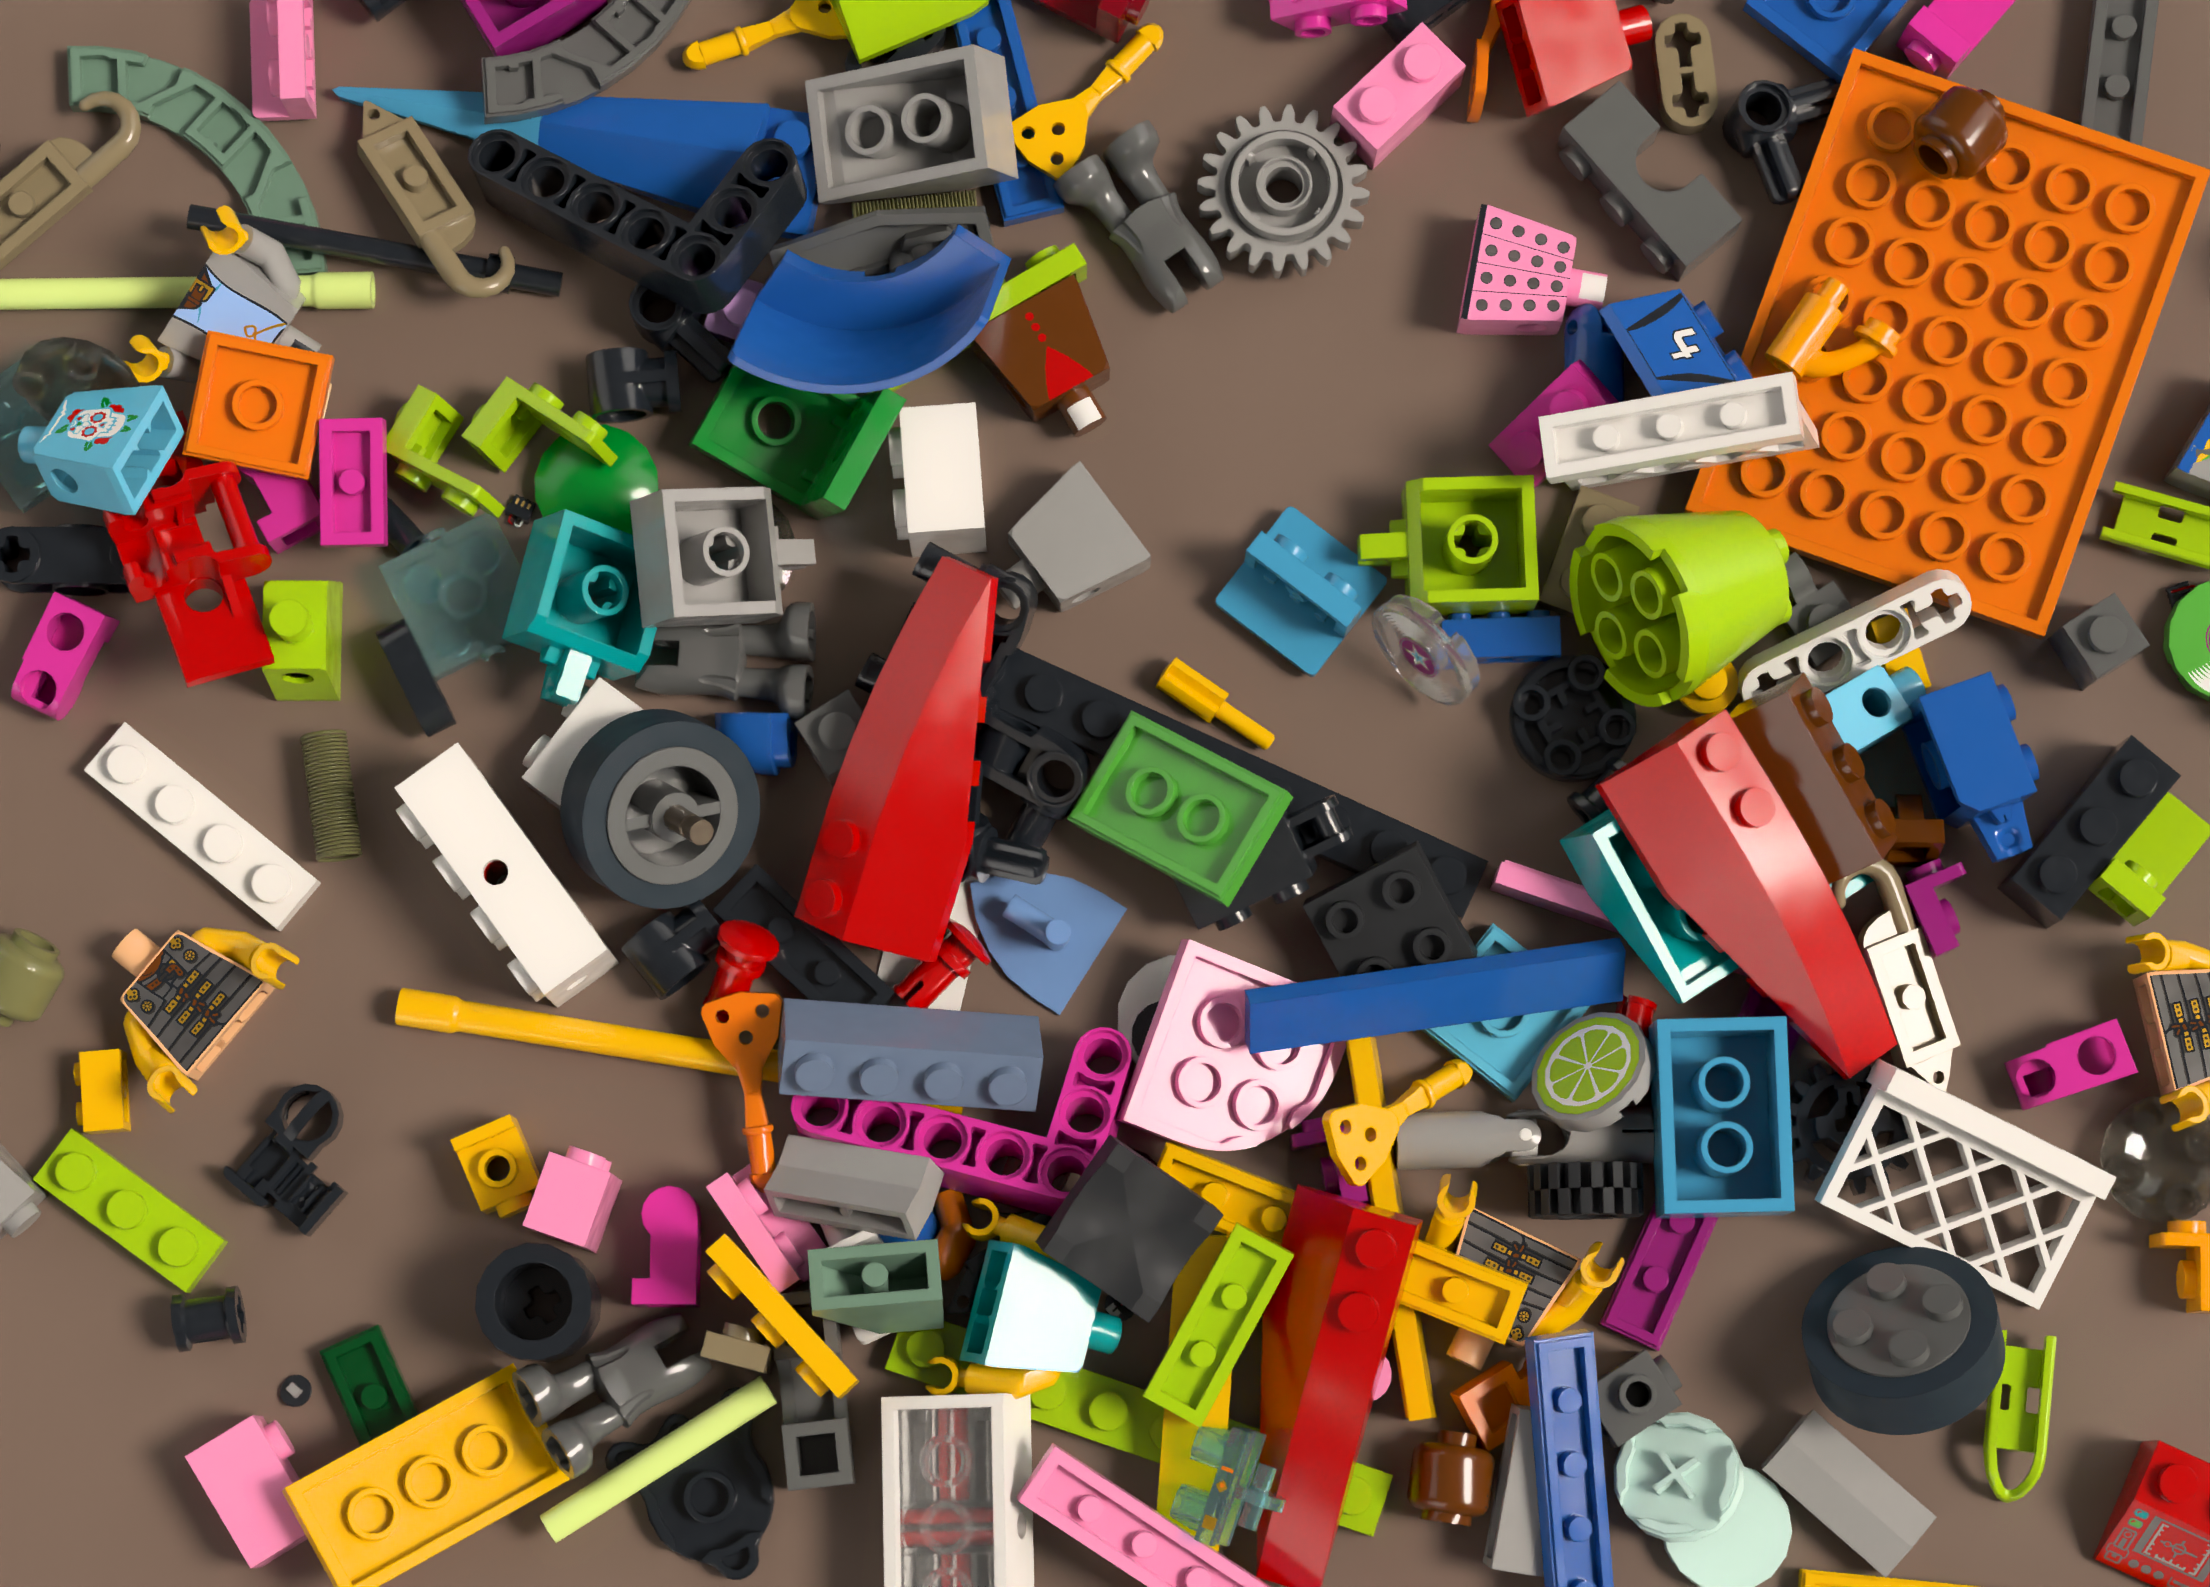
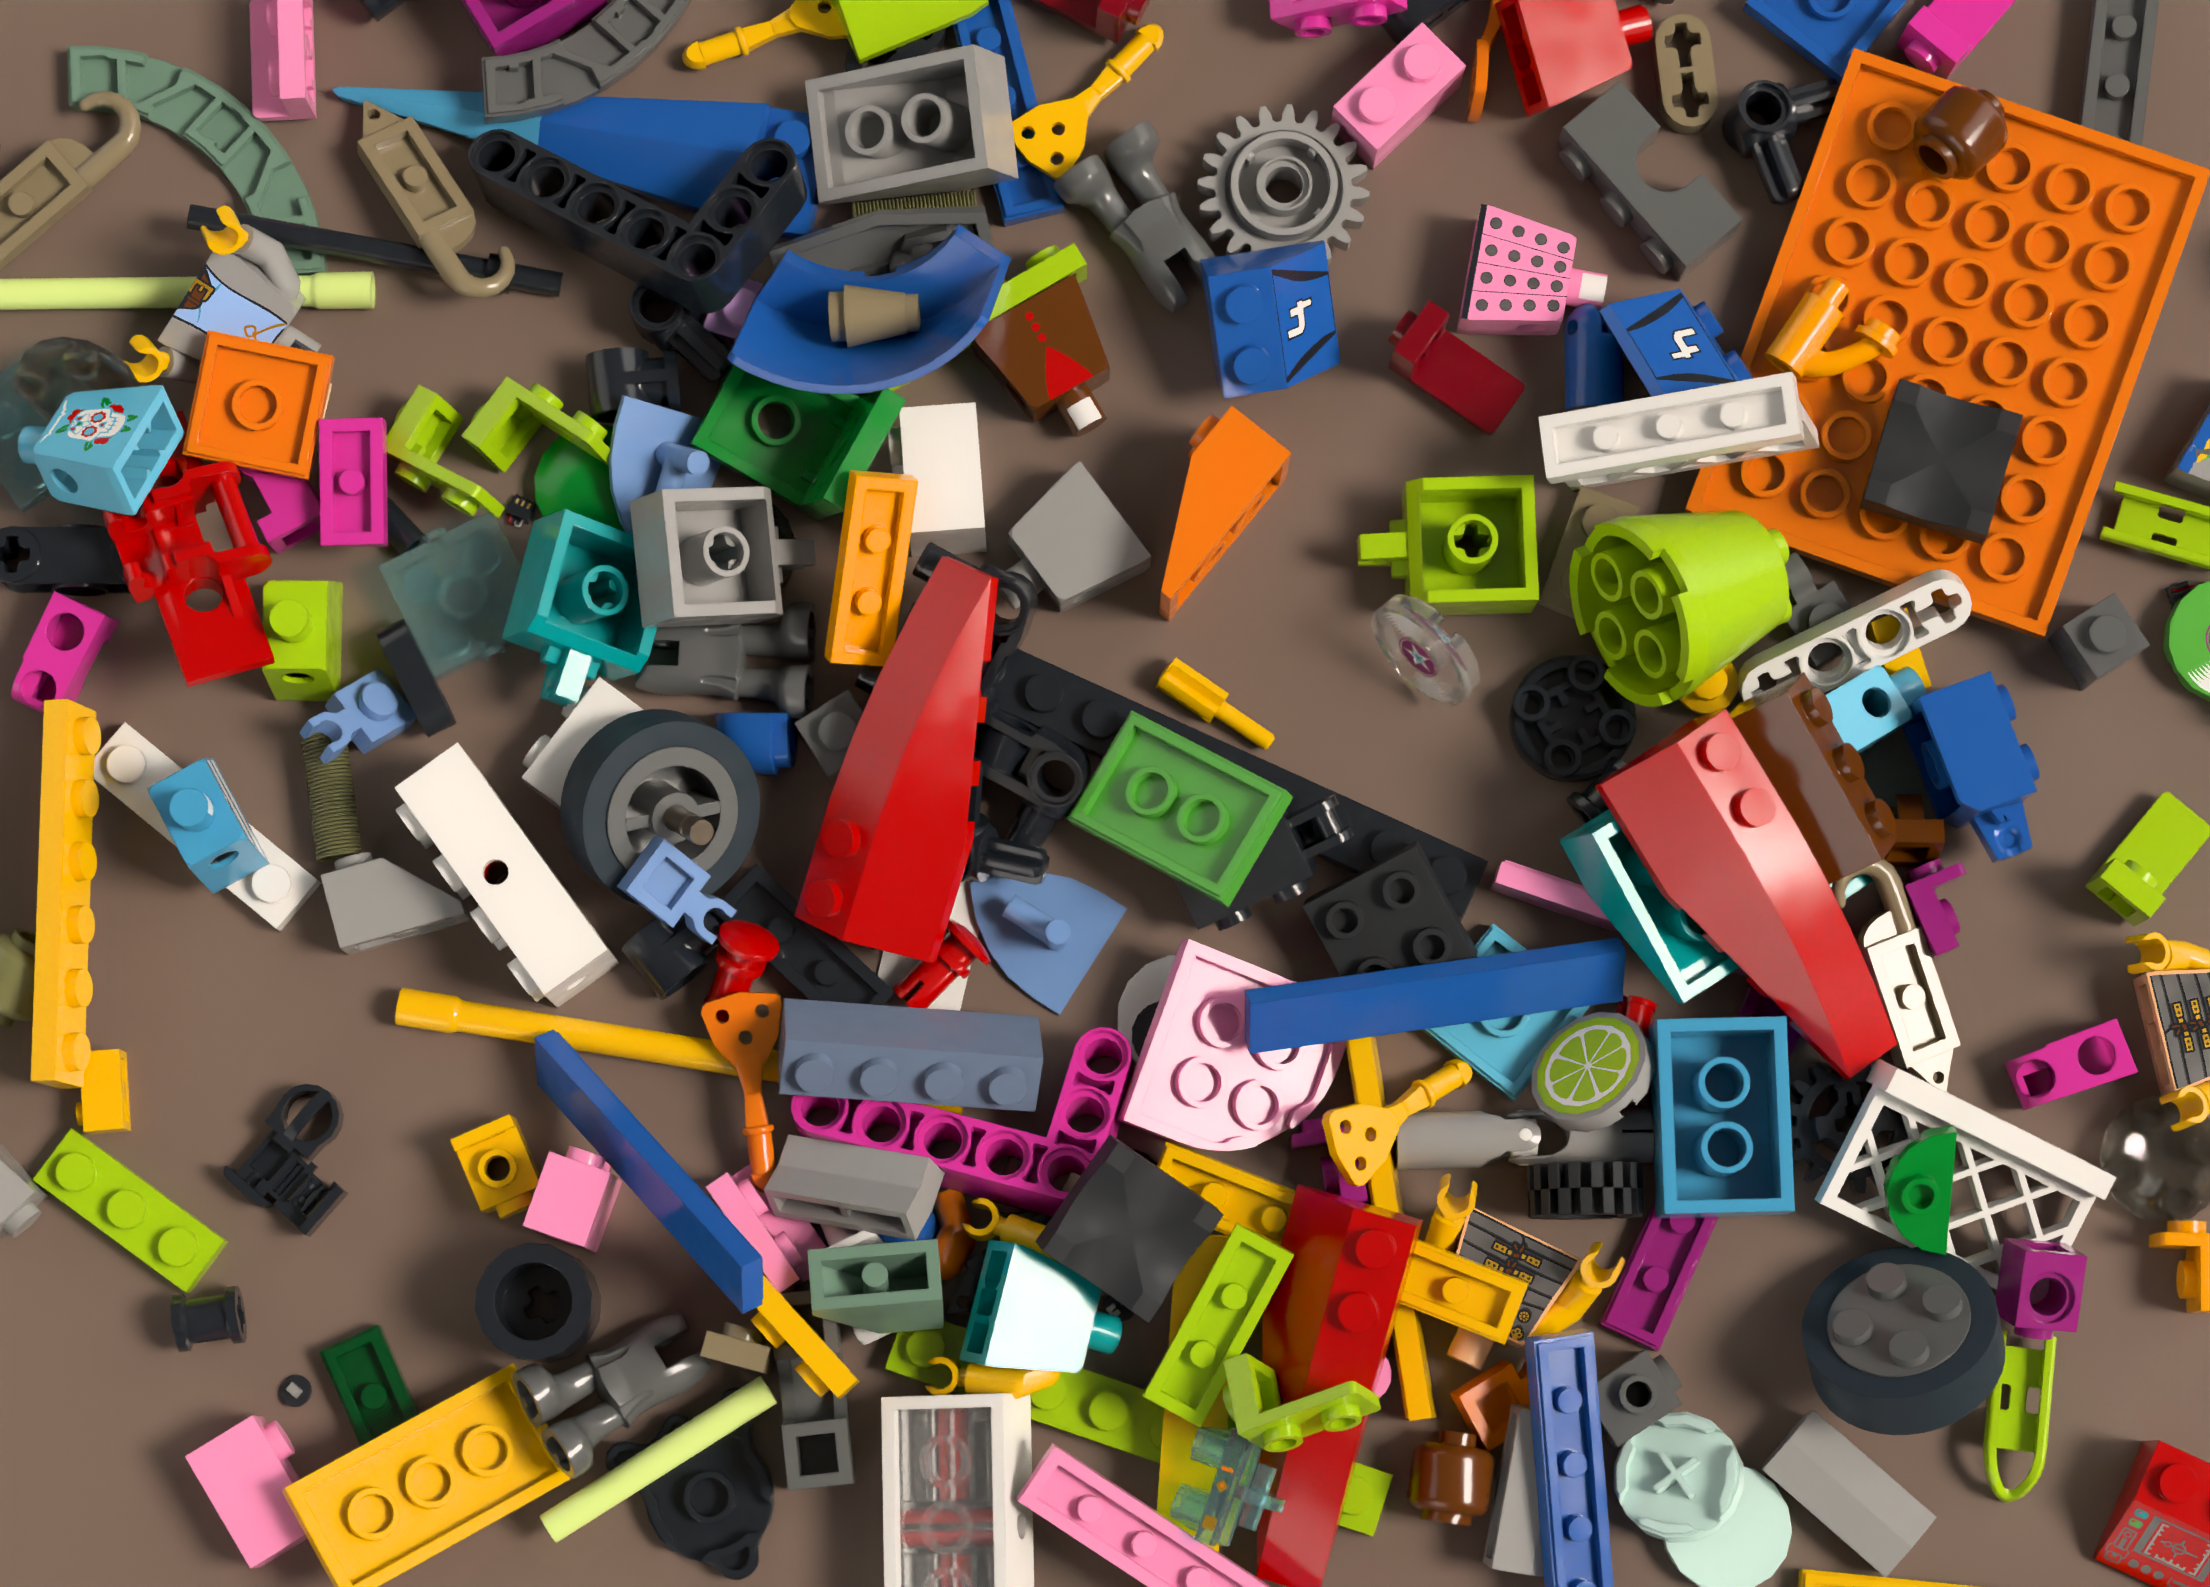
torso [112,927,300,1114] -> none
dark pink leg [631,1186,702,1308] -> none
dark azure bracket [1215,506,1387,677] -> none
blue piece [1439,610,1562,665] -> none
dark pink plate [1489,359,1619,489] -> none
black brick [1997,735,2181,929] -> none
none -> yellow plate [31,699,101,1089]
none -> dark azure torso [147,758,270,894]
none -> medium blue plate [299,668,417,764]
none -> light grey slope [320,852,471,955]
none -> blue tile [534,1029,763,1314]
none -> medium blue shield [608,395,721,535]
none -> medium blue plate [617,835,737,944]
none -> light orange plate [824,470,918,667]
none -> dark tan cone [828,284,921,348]
none -> orange slope [1159,406,1291,622]
none -> blue slope [1200,240,1341,399]
none -> lime bracket [1223,1353,1381,1452]
none -> dark red bracket [1388,300,1525,436]
none -> black brick [1859,379,2023,544]
none -> green plate [1883,1125,1957,1255]
none -> magenta brick [1996,1237,2087,1340]

